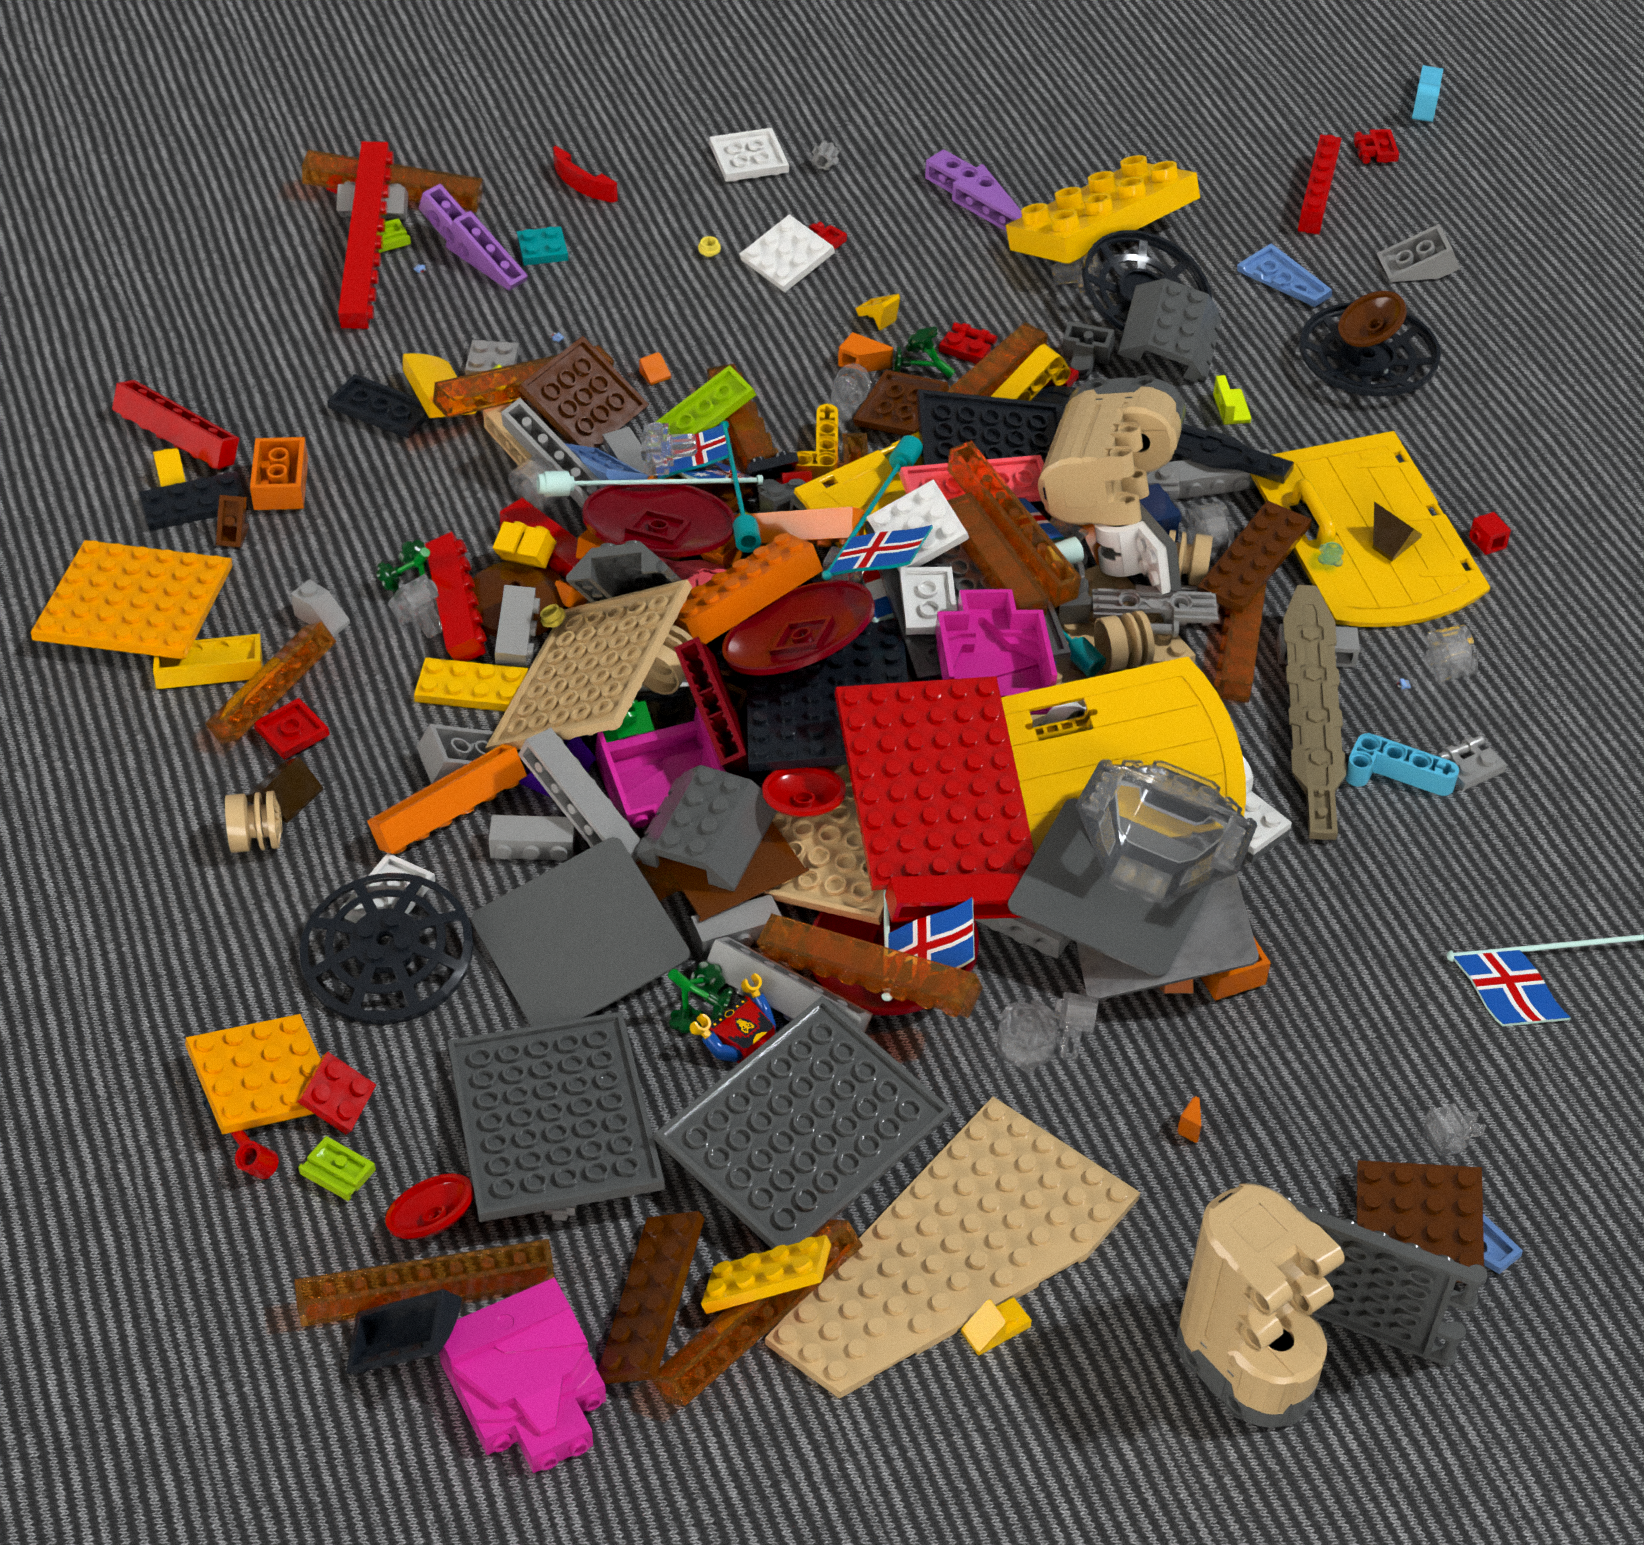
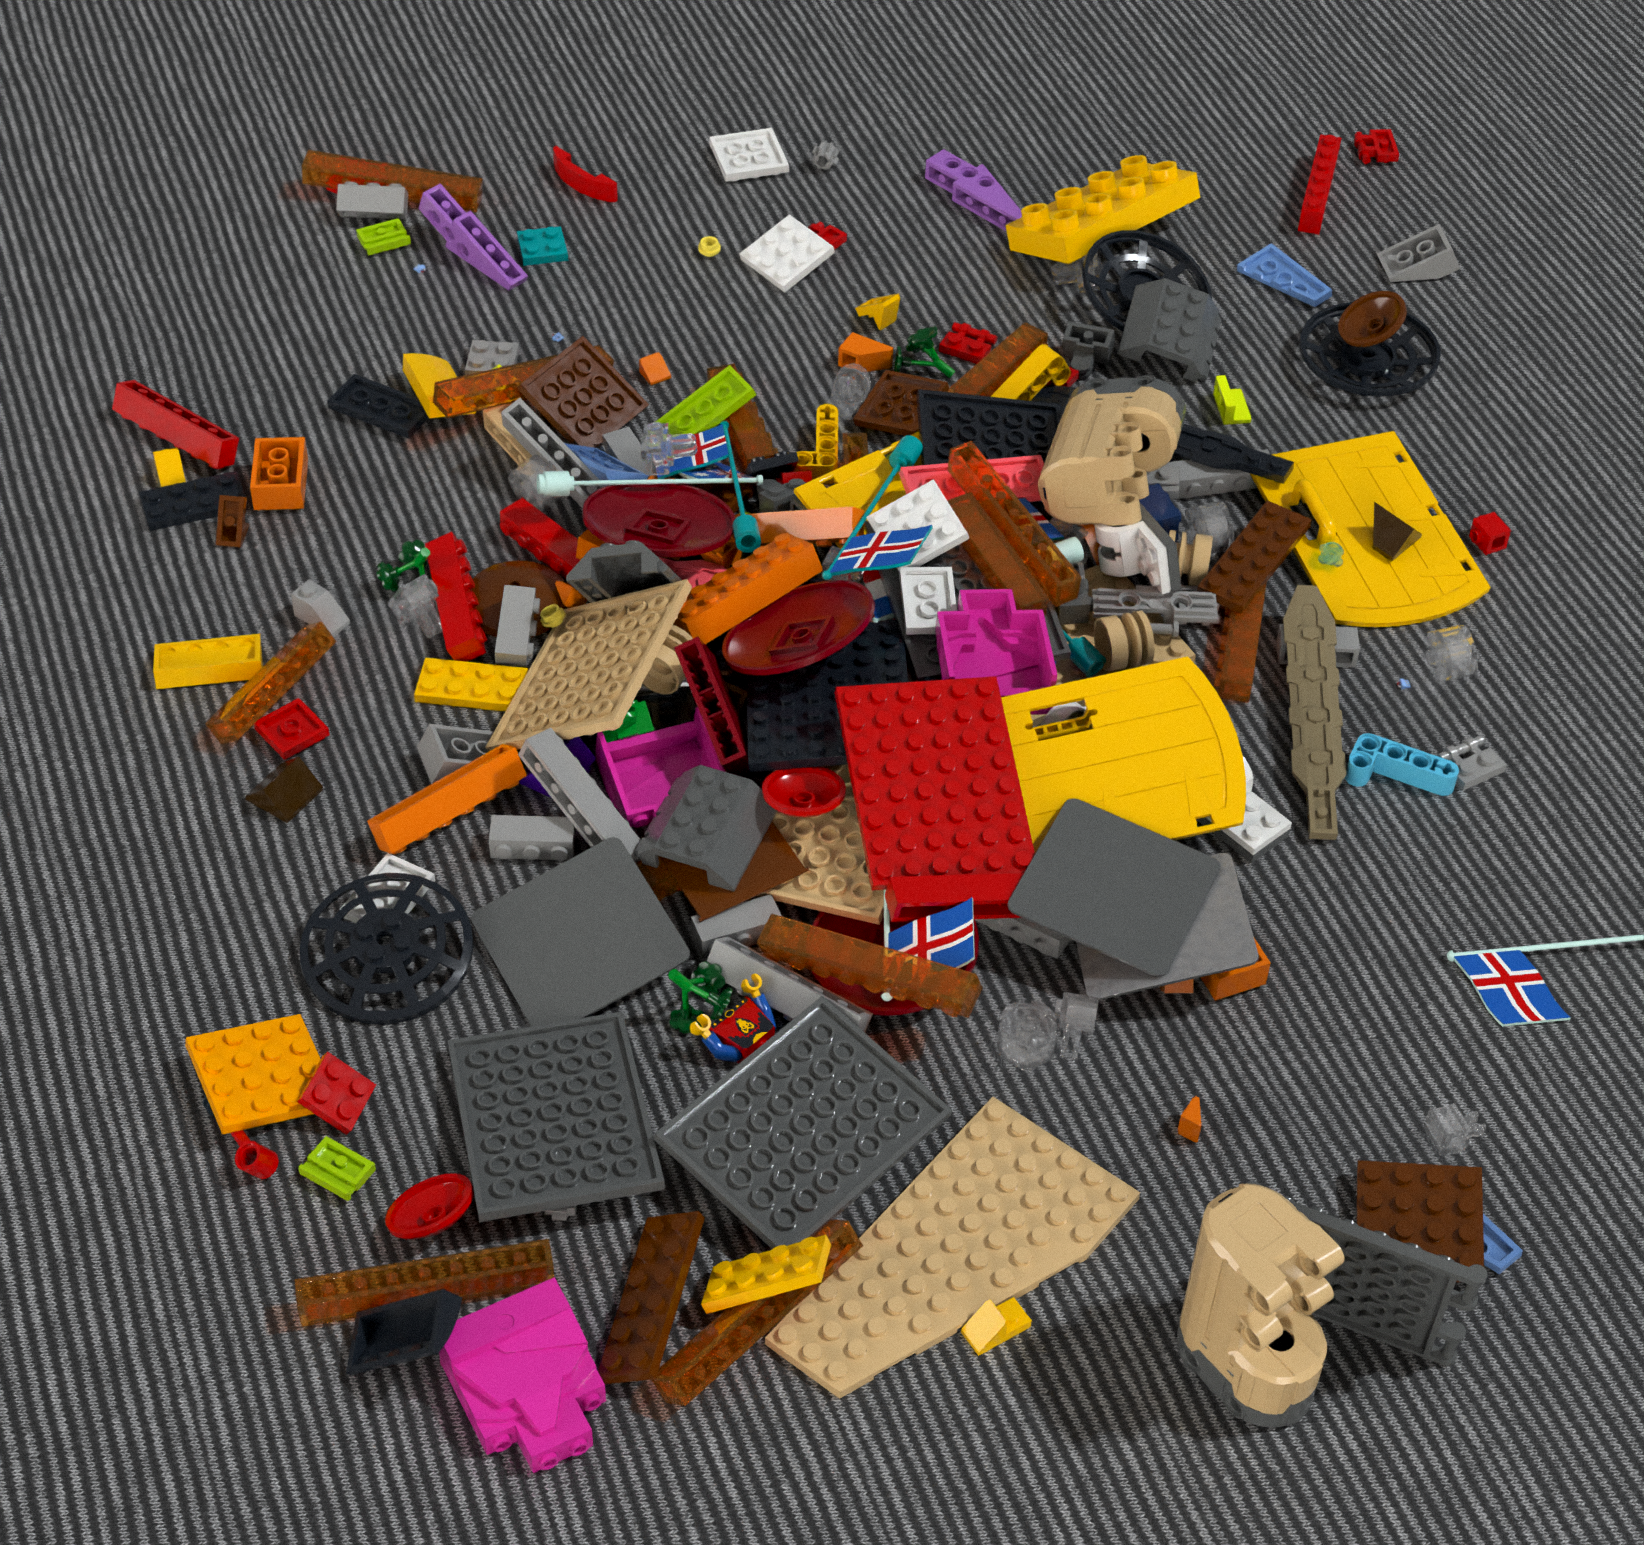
light orange plate [31,540,232,659] -> none
tan wheel [225,791,283,853] -> none
red brick [338,141,394,329] -> none
yellow piece [492,521,556,569] -> none
clear windscreen [1075,759,1257,904] -> none
medium azure beam [1412,65,1443,122] -> none

